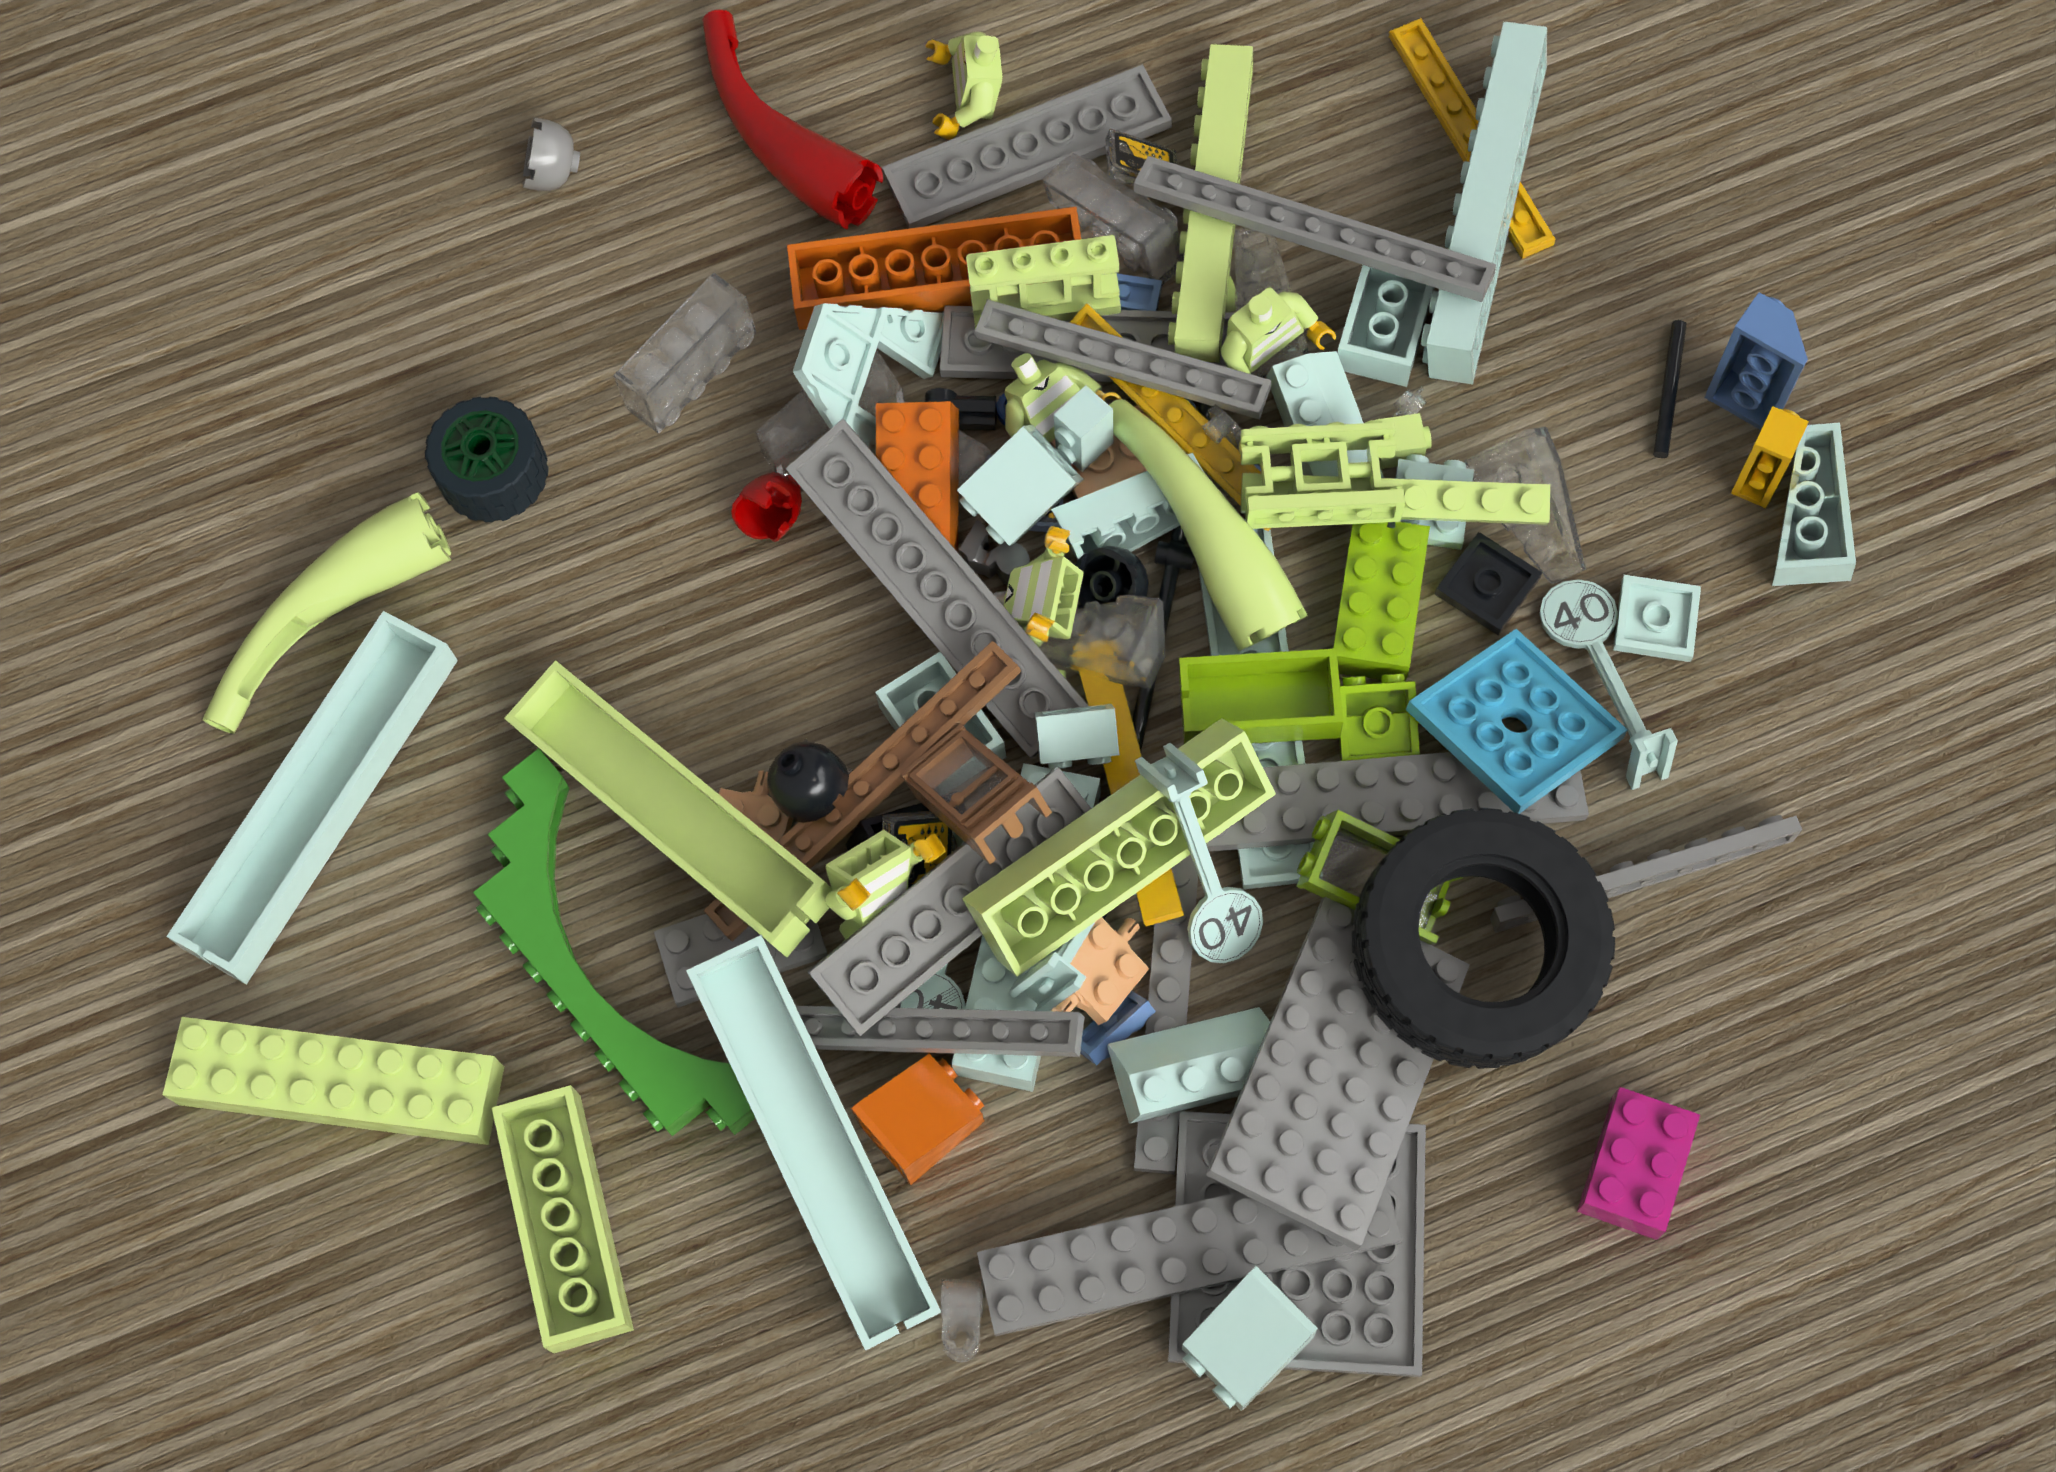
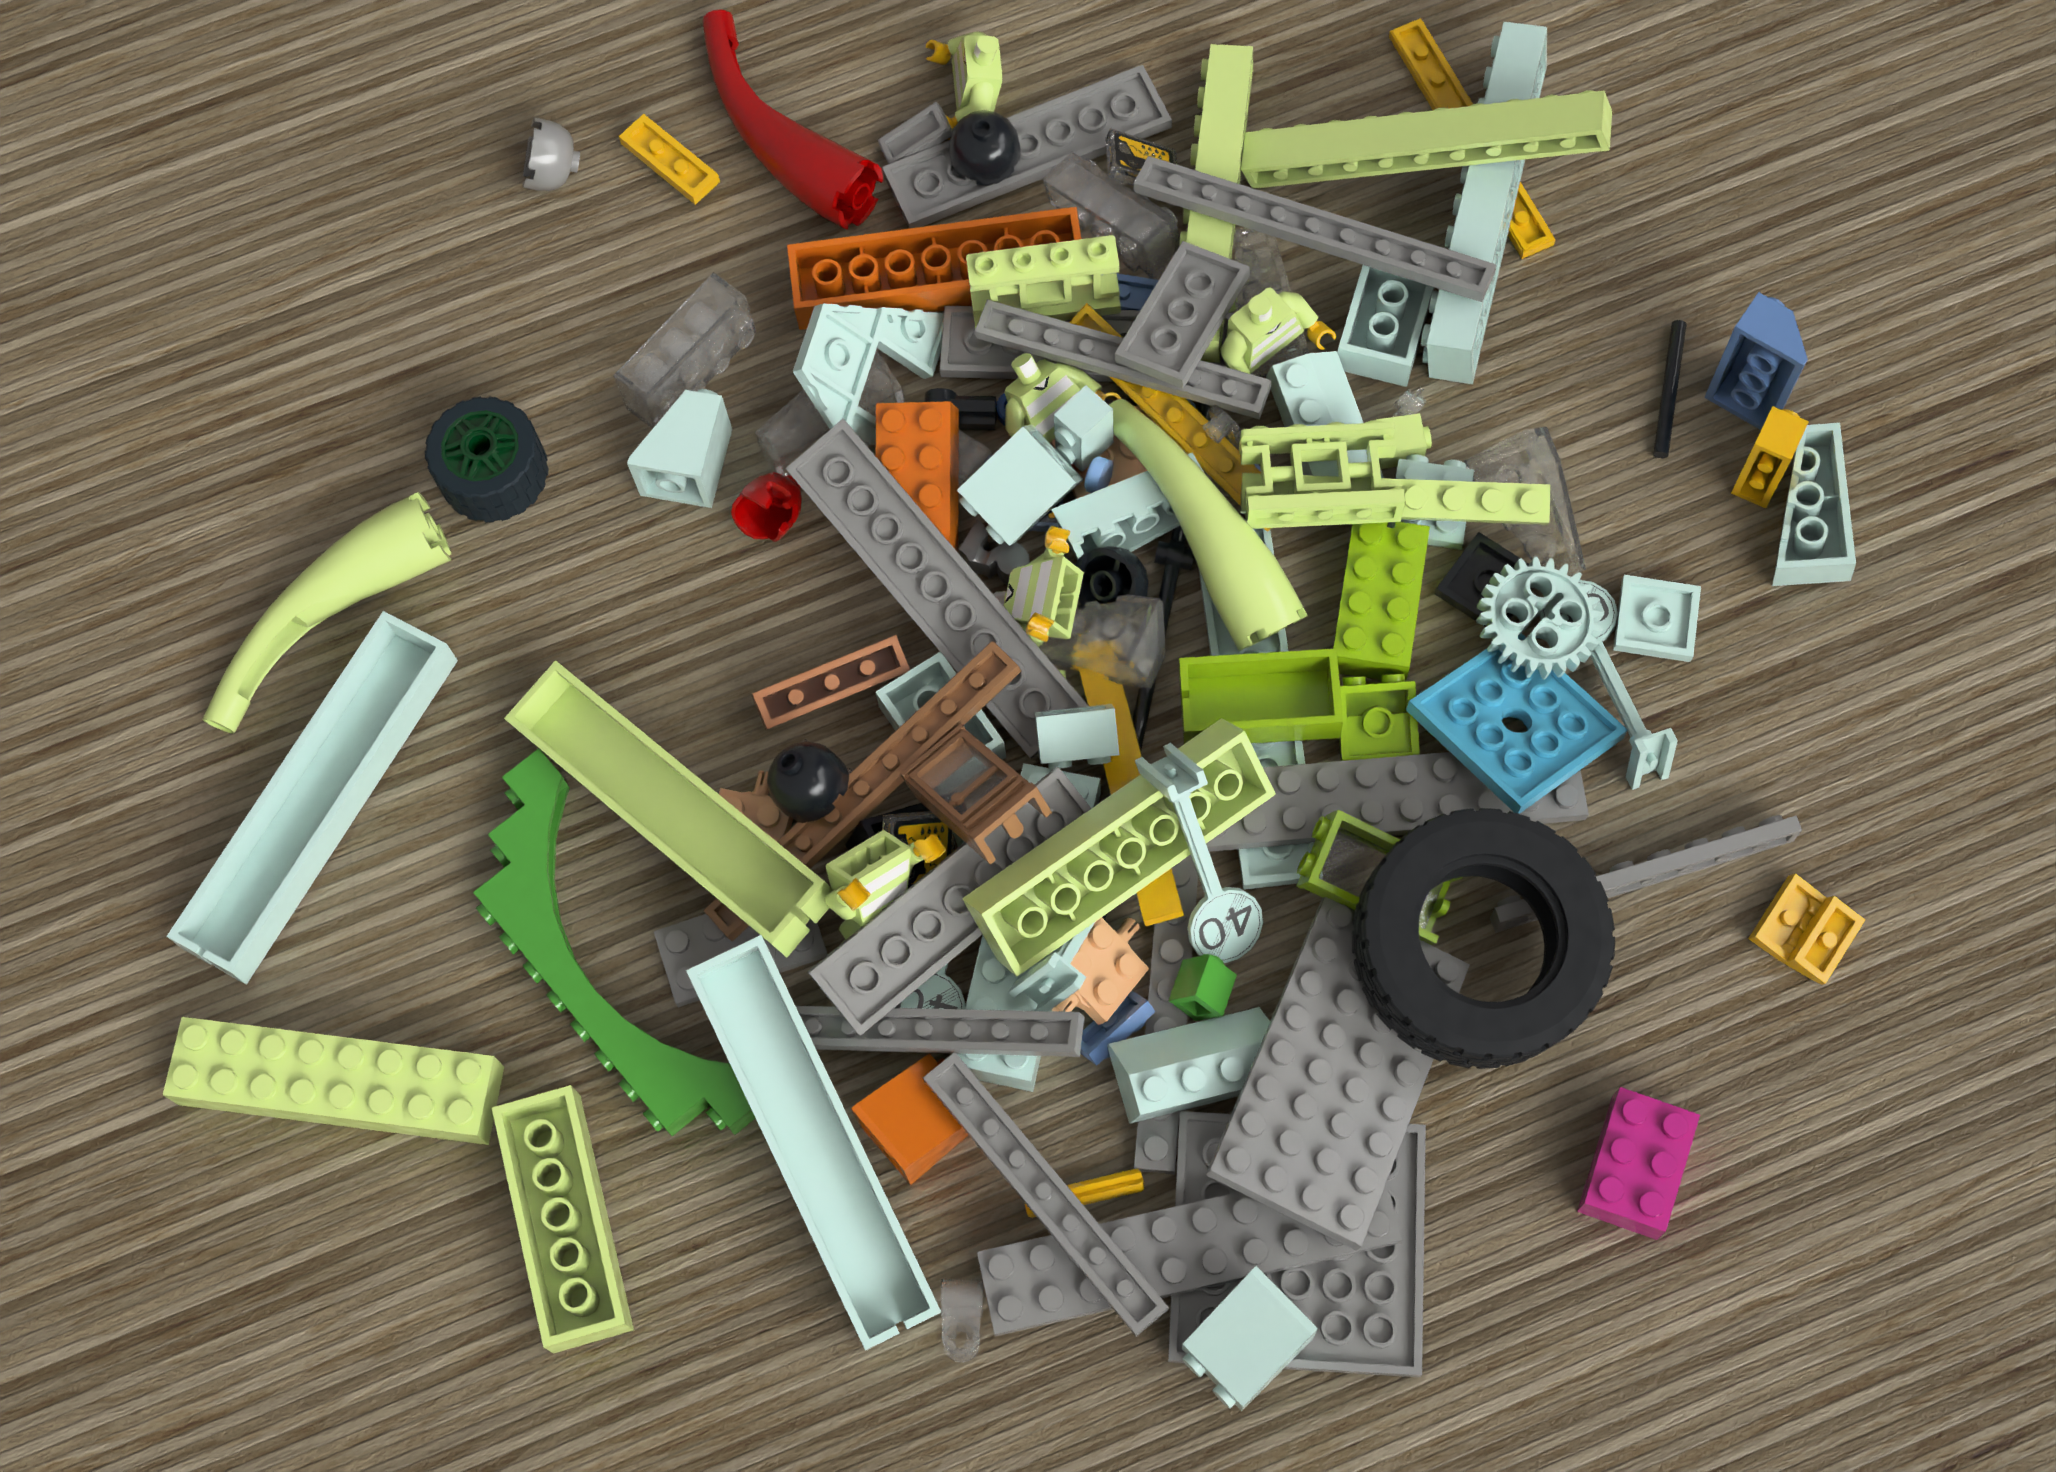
none -> yellow plate [619,113,720,205]
none -> light aqua slope [627,389,732,508]
none -> nougat brick [751,635,910,730]
none -> light grey tile [877,102,952,164]
none -> light grey plate [923,1052,1169,1337]
none -> black cylinder [949,110,1021,186]
none -> yellow axle [1024,1168,1144,1218]
none -> light blue tile [1084,456,1113,493]
none -> light grey plate [1114,241,1250,389]
none -> bright green brick [1168,954,1237,1021]
none -> yellowish green brick [1241,90,1612,189]
none -> light aqua gear [1476,557,1604,680]
none -> yellow slope [1748,874,1865,985]

